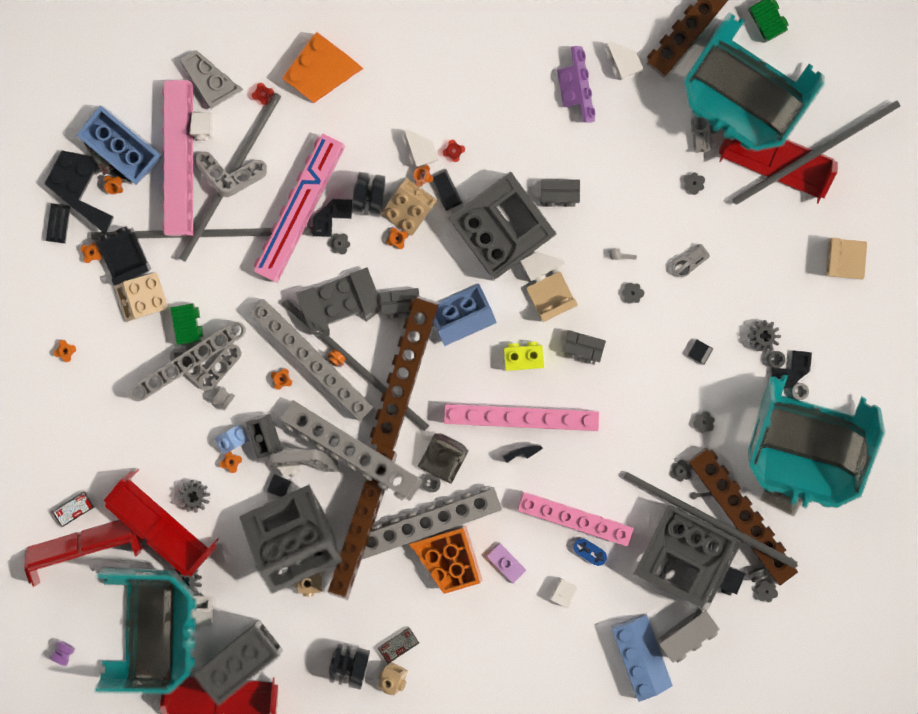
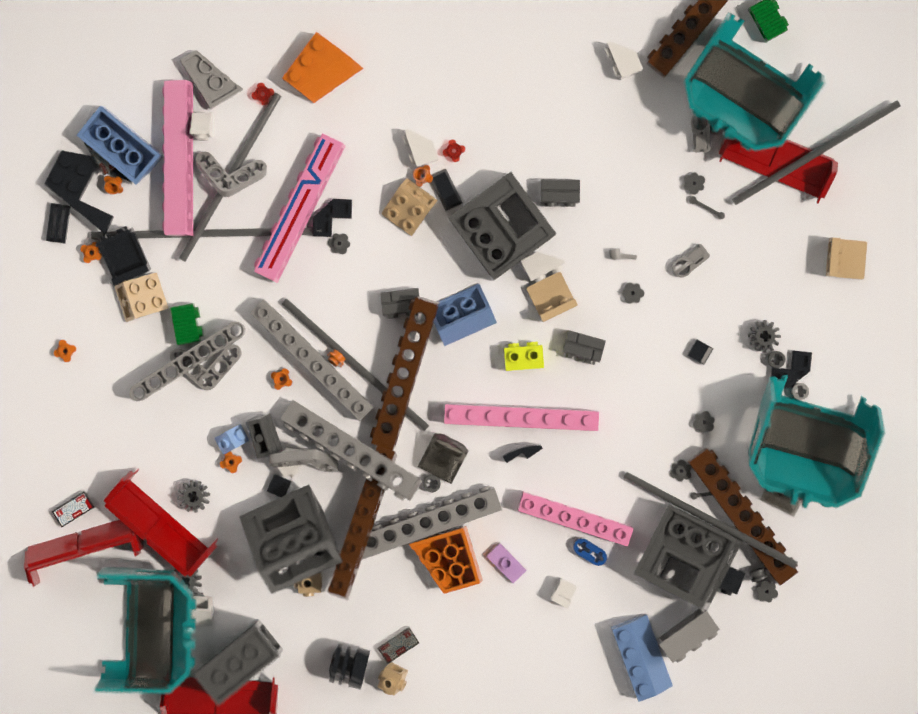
medium lavender wheel [49,640,75,666] -> none
light grey wheel [212,387,235,411] -> none
dark grey piece [296,267,380,336] -> none
black wheel [352,171,386,217] -> none
orange plate [386,228,408,249] -> none
medium lavender bracket [557,46,596,123] -> none
none -> dark grey hinge [689,196,725,219]

